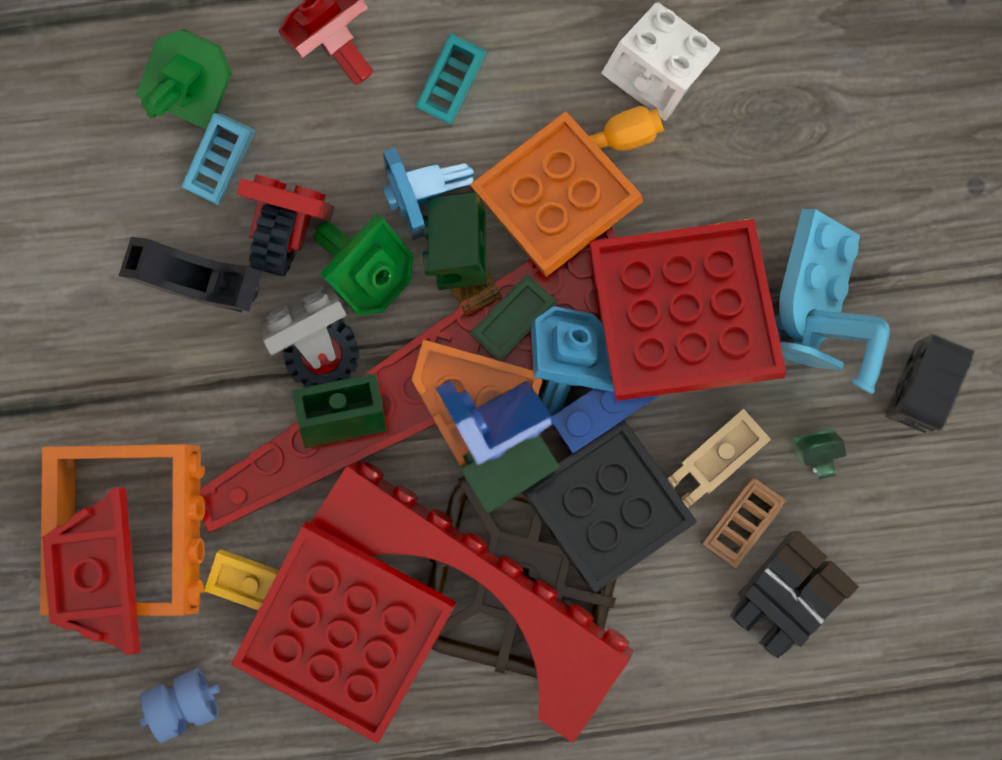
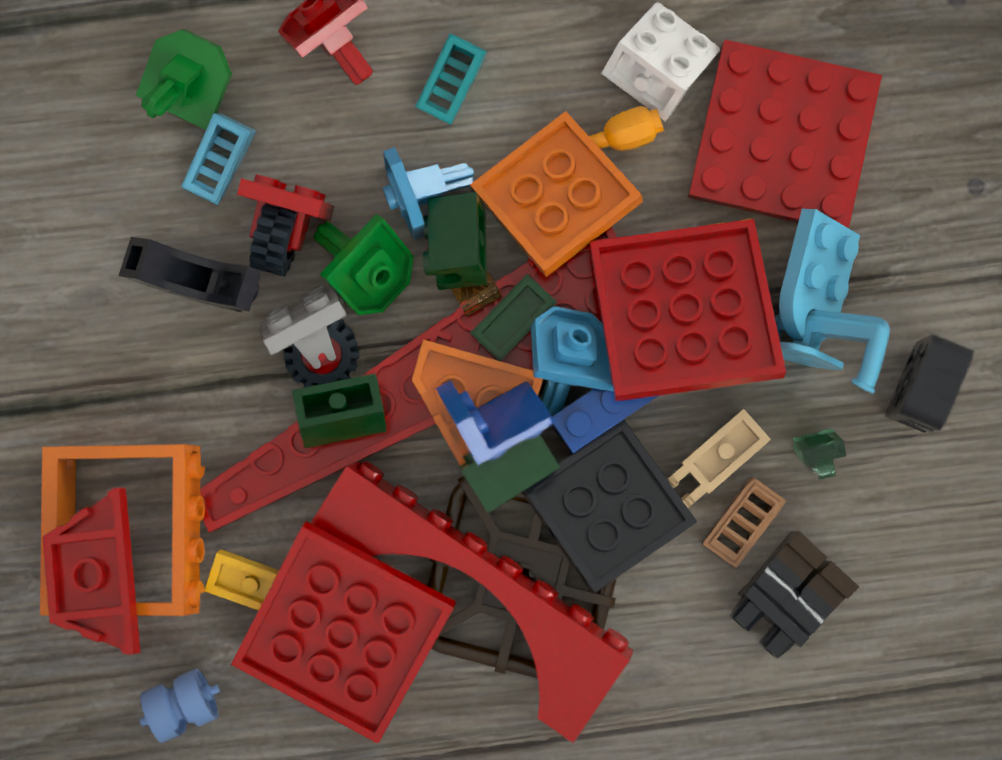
none -> red plate [687,39,882,228]

